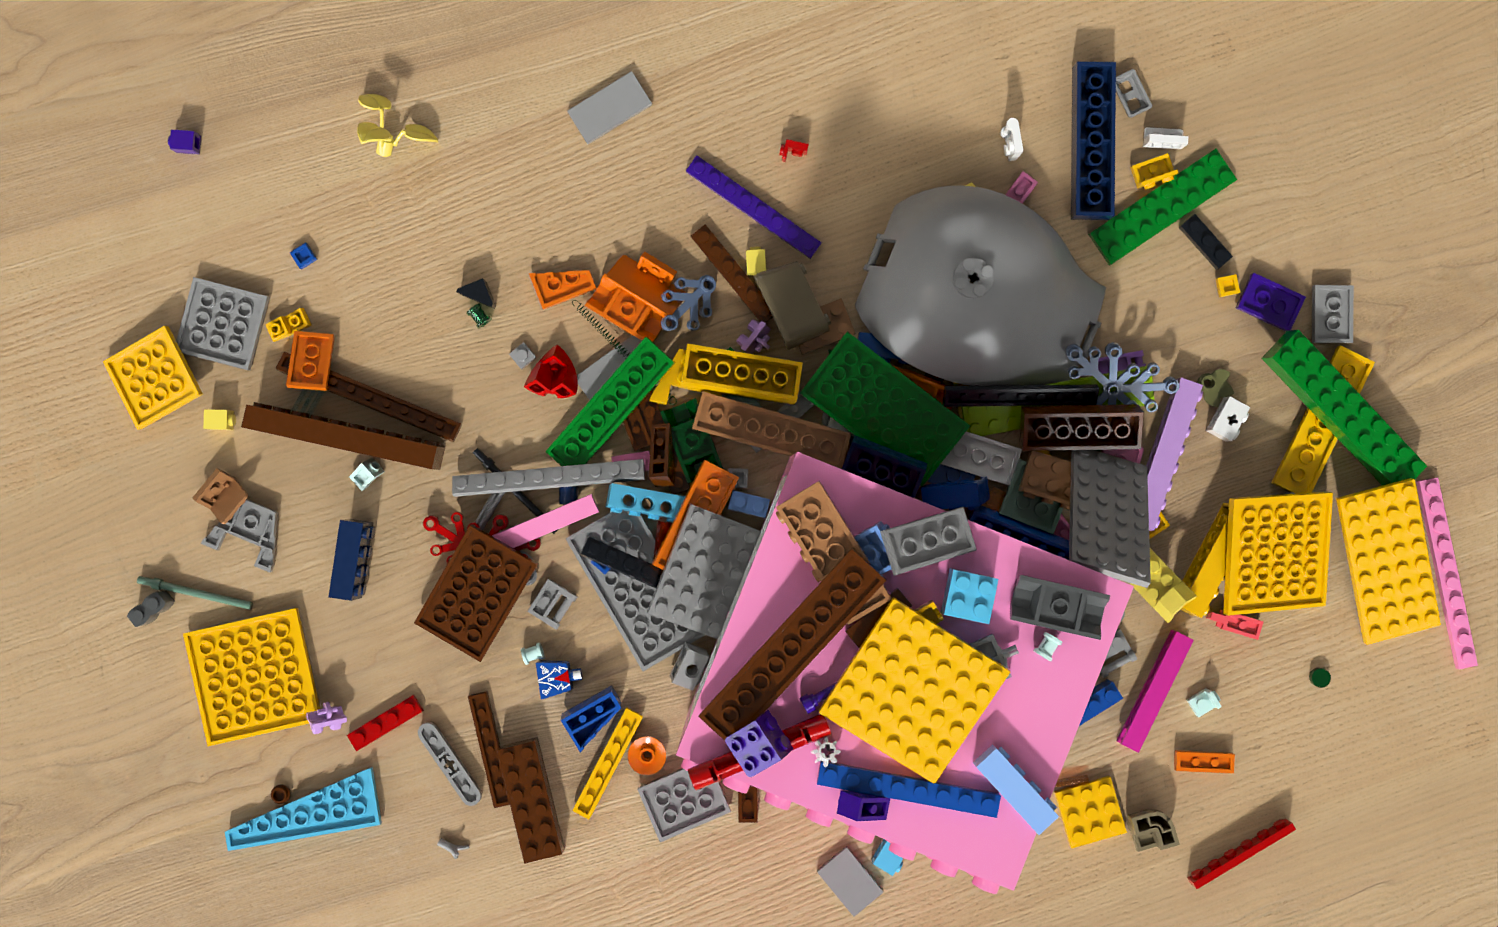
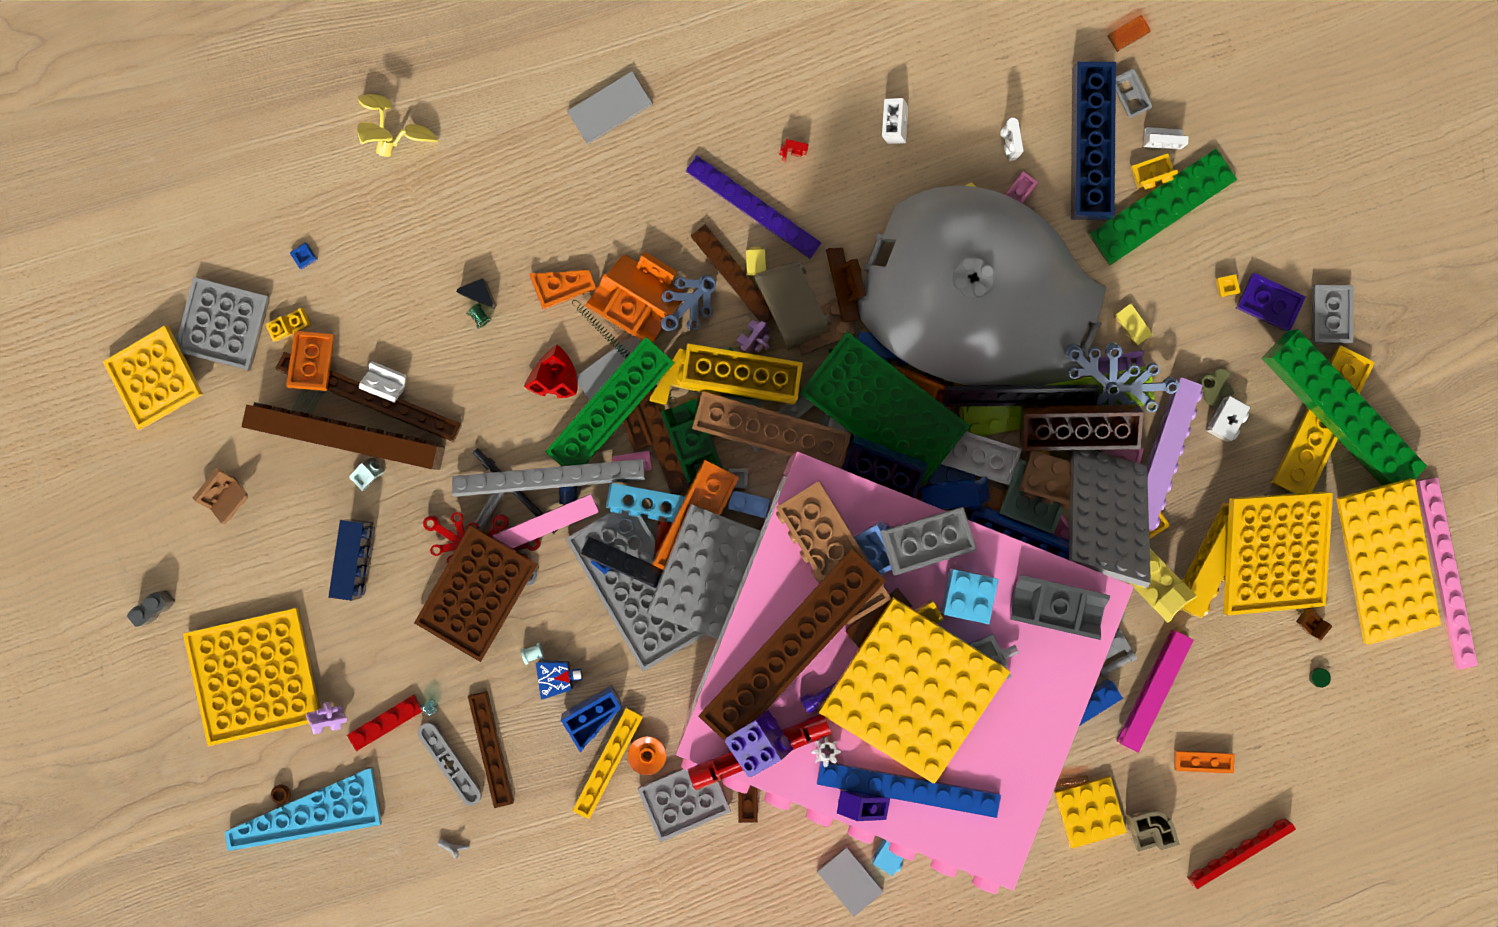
sand green bar [137,576,253,610] -> none
dark purple brick [168,130,201,155] -> none
light grey wing [201,499,278,572] -> none
light yellow brick [203,410,236,430] -> none
reddish brown brick [497,737,565,864] -> none
light grey plate [509,342,537,369] -> none
light grey plate [527,579,578,629] -> none
reddish brown slope [649,423,675,487] -> none
light grey brick [670,642,710,690] -> none
light blue brick [973,744,1059,835] -> none
light aqua bush [1033,632,1063,662] -> none
black plate [1179,214,1233,270] -> none
light aqua bracket [1187,688,1222,717] -> none
coral hinge [1206,610,1263,640] -> none
none -> white bracket [359,361,406,403]
none -> clear light blue plate [420,699,438,716]
none -> reddish brown bracket [826,248,867,322]
none -> white brick [882,98,909,144]
none -> clear orange tile [1108,15,1151,52]
none -> light yellow tile [1114,304,1153,346]
none -> reddish brown bracket [1296,608,1332,640]

